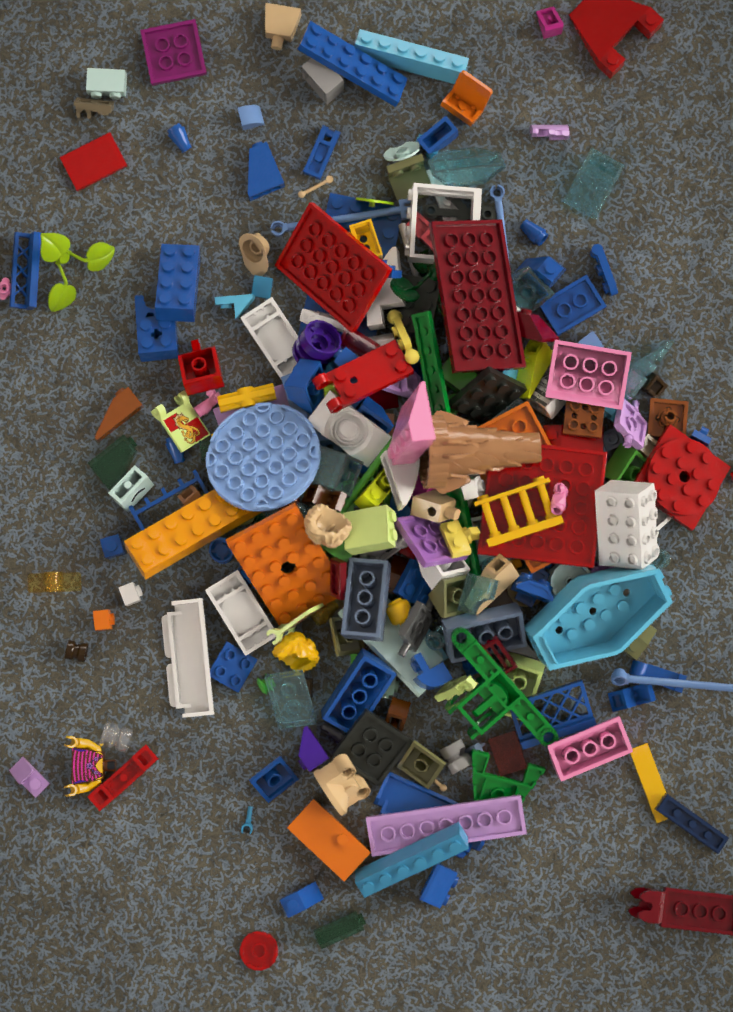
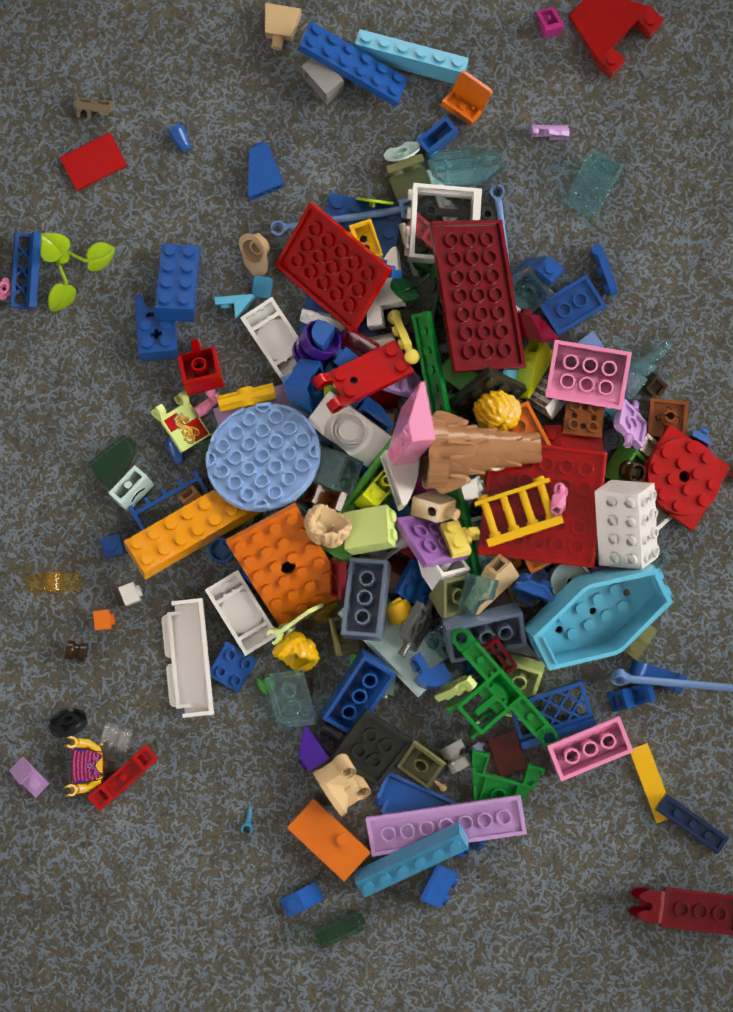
light aqua brick [86,68,127,99] -> none
dark orange slope [95,387,144,442] -> none
magenta plate [140,19,207,86] -> none
medium blue brick [237,105,265,130] -> none
red tile [240,931,278,971] -> none
blue slope [249,755,299,803] -> none
tan hinge [298,176,333,198] -> none
blue plate [303,125,341,180] -> none
reddish brown slope [385,697,411,731] -> none
blue cone [520,219,548,246] -> none
none -> black tile [49,708,88,738]
none -> blue brick [312,319,335,351]
none -> yellow hair [473,390,521,431]
none -> dark brown wheel [618,460,646,482]

